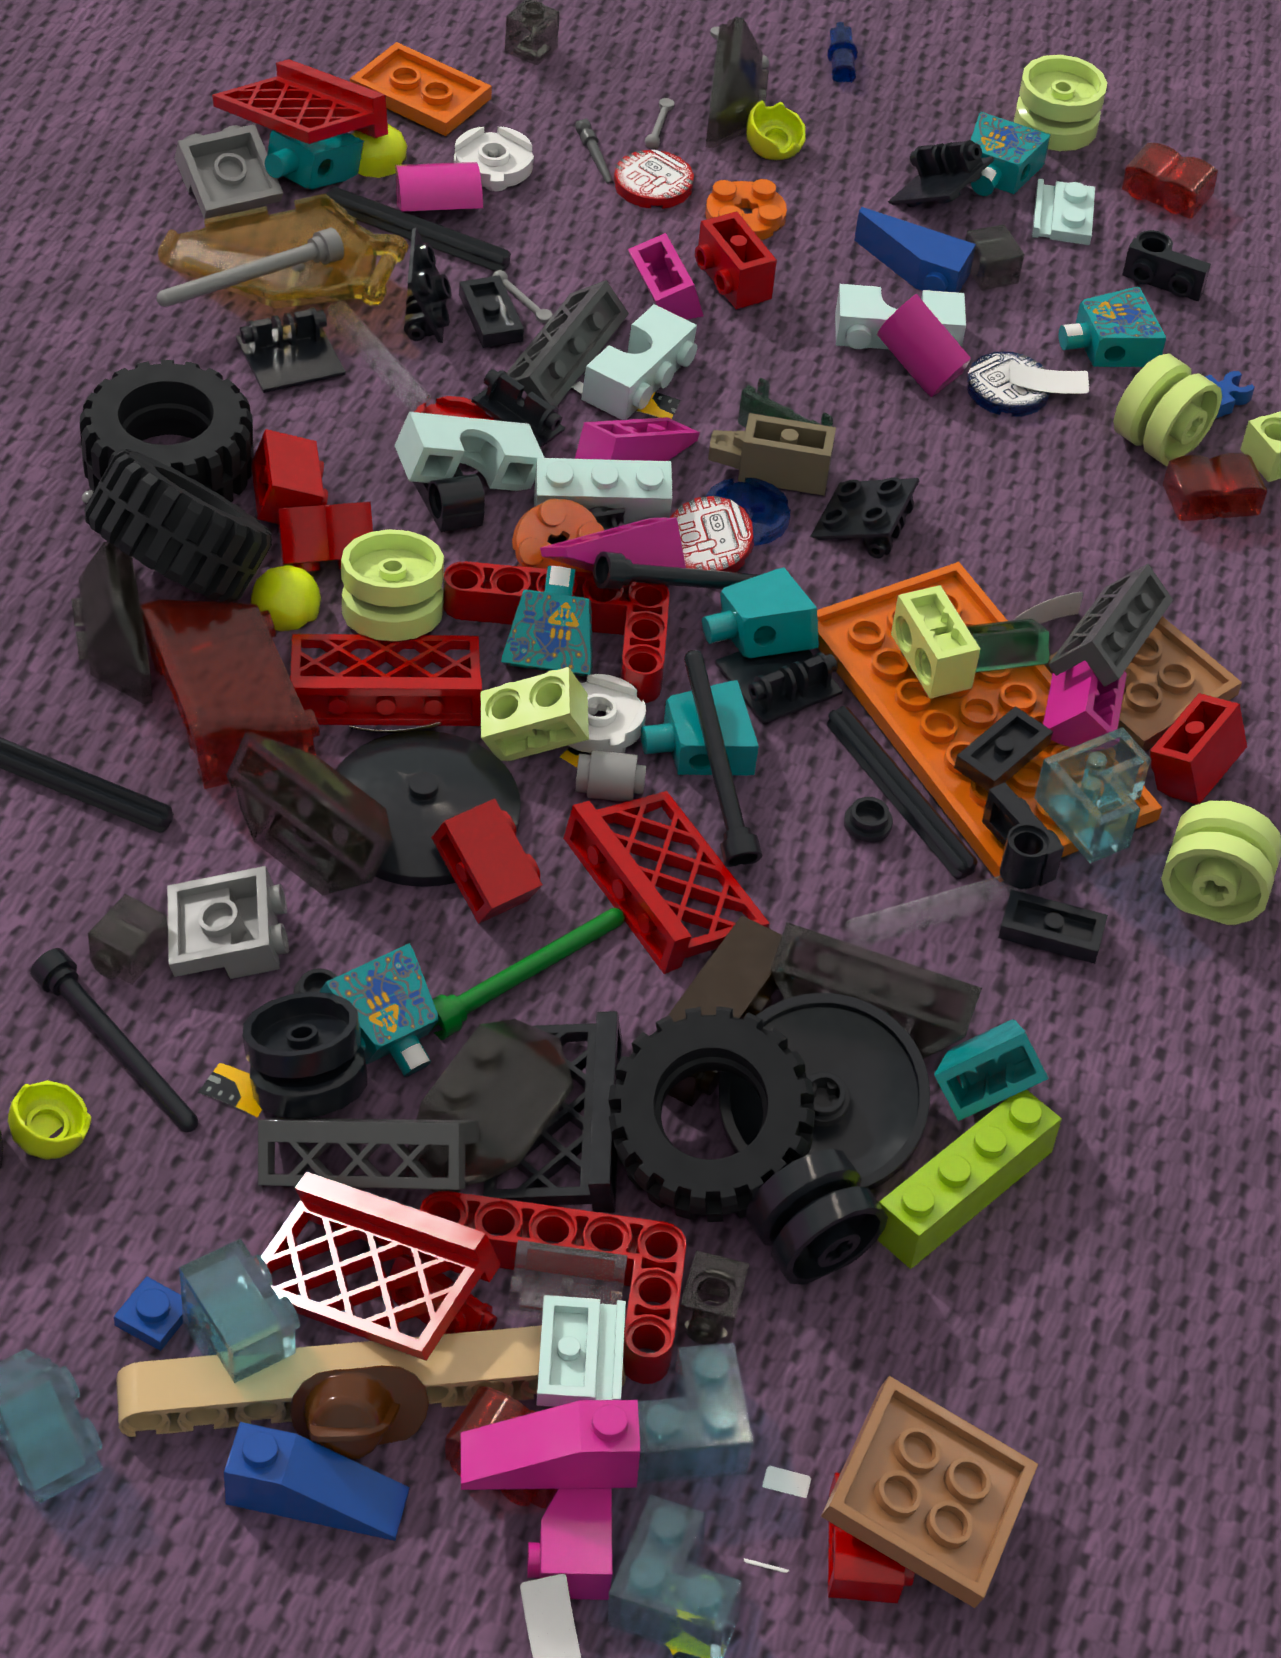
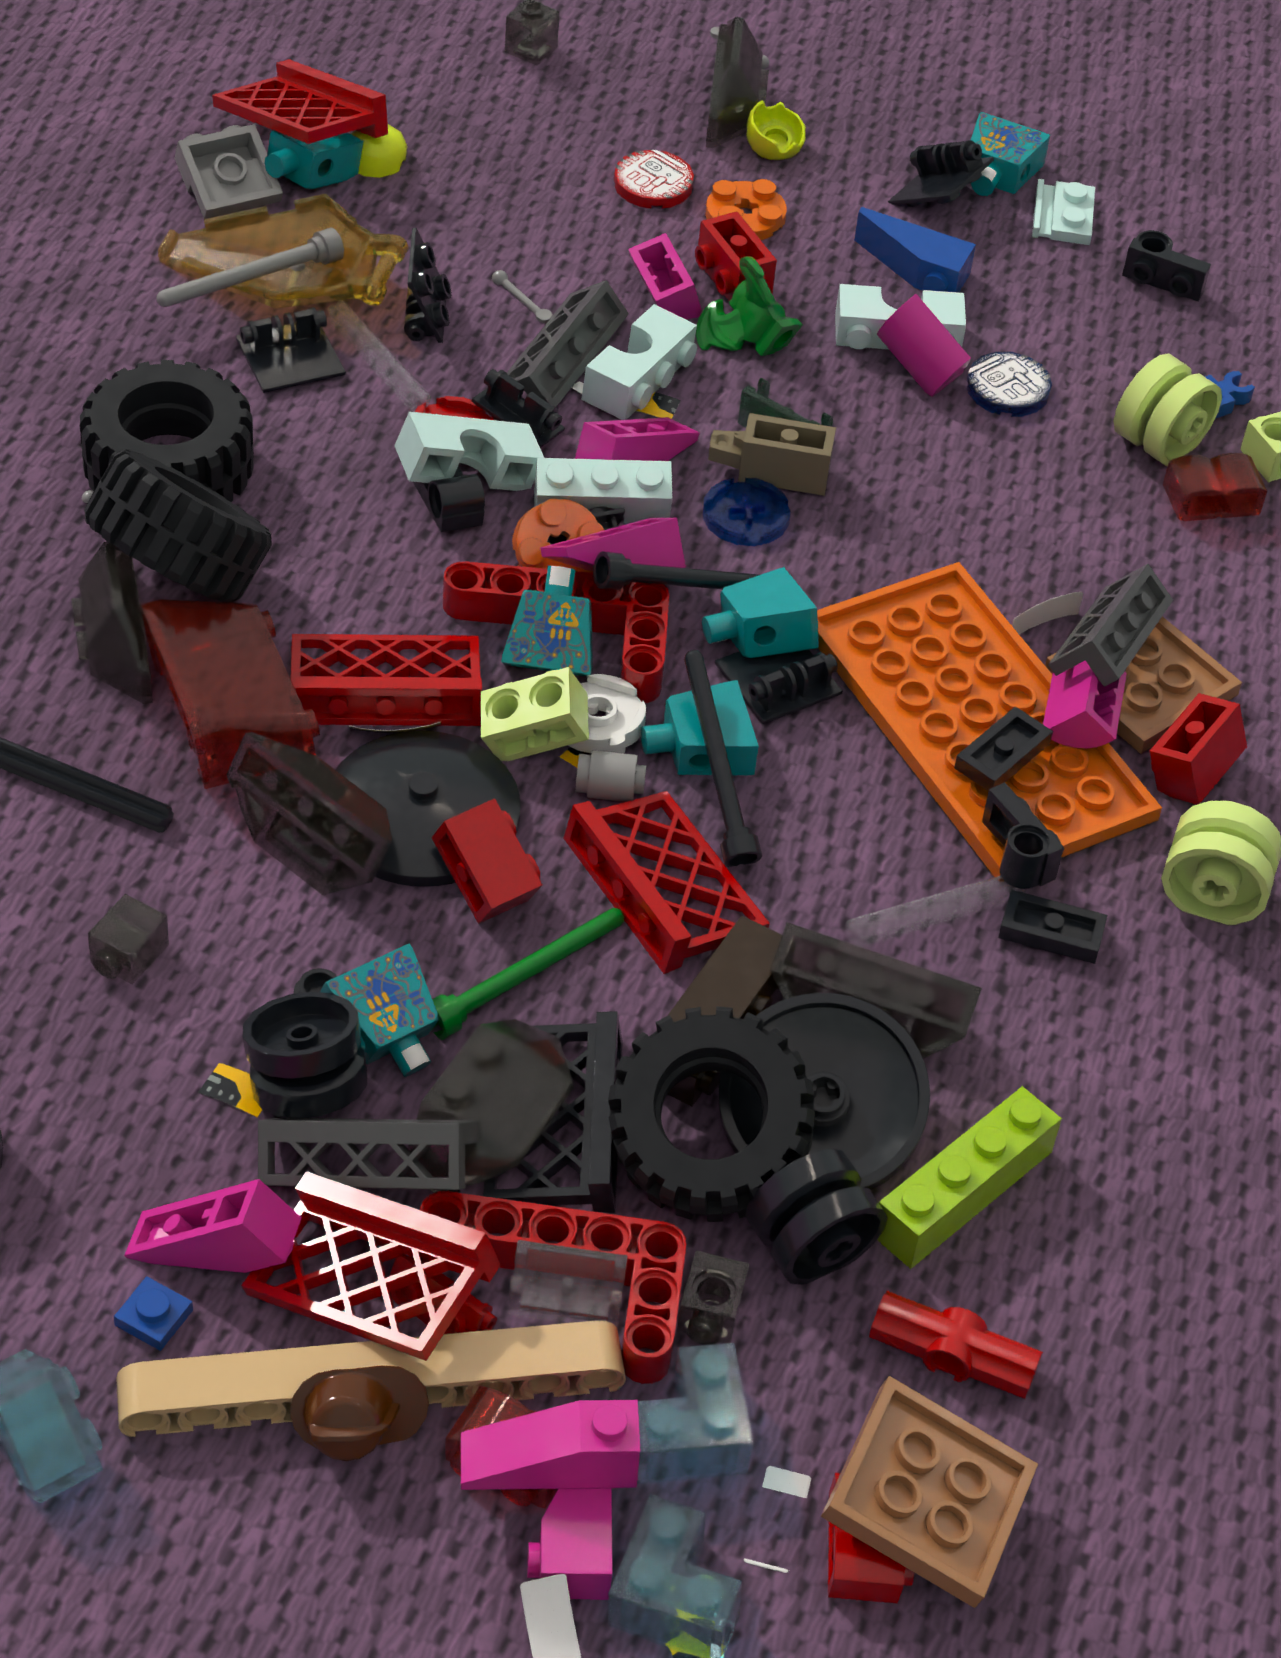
neon yellow hair [7,1080,91,1160] -> none
black piece [31,948,198,1132] -> none
light grey plate [167,866,289,979] -> none
clear light blue brick [179,1238,300,1383] -> none
blue slope [224,1422,410,1541] -> none
neon yellow hair [251,565,321,632] -> none
red brick [252,429,328,525] -> none
red brick [277,502,373,572] -> none
black axle [324,187,511,271] -> none
yellowish green wheel [341,529,444,642] -> none
orange plate [350,42,492,136] -> none
dark pink brick [395,162,483,211] -> none
white plate [454,126,534,191] -> none
black plate [459,275,524,348] -> none
light aqua plate [536,1295,626,1407] -> none
dark grey piece [575,118,614,184] -> none
light grey hinge [645,98,674,149] -> none
tile [669,496,754,572] -> none
black hinge [810,477,919,559] -> none
clear blue axle [827,22,858,83] -> none
black axle [827,706,978,879] -> none
black plate [844,797,893,842] -> none
yellowish green brick [891,585,981,699] -> none
teal torso [934,1019,1049,1121] -> none
clear smoke brick [965,224,1025,290] -> none
clear green slope [966,618,1049,672] -> none
white sticker [1009,361,1089,394] -> none
yellowish green wheel [1014,55,1107,151] -> none
clear light blue brick [1034,727,1151,864] -> none
teal torso [1058,287,1166,367] -> none
clear red brick [1122,143,1218,218] -> none
none -> dark pink slope [124,1179,302,1273]
none -> green animal [696,256,803,356]
none -> red piece [869,1291,1043,1399]

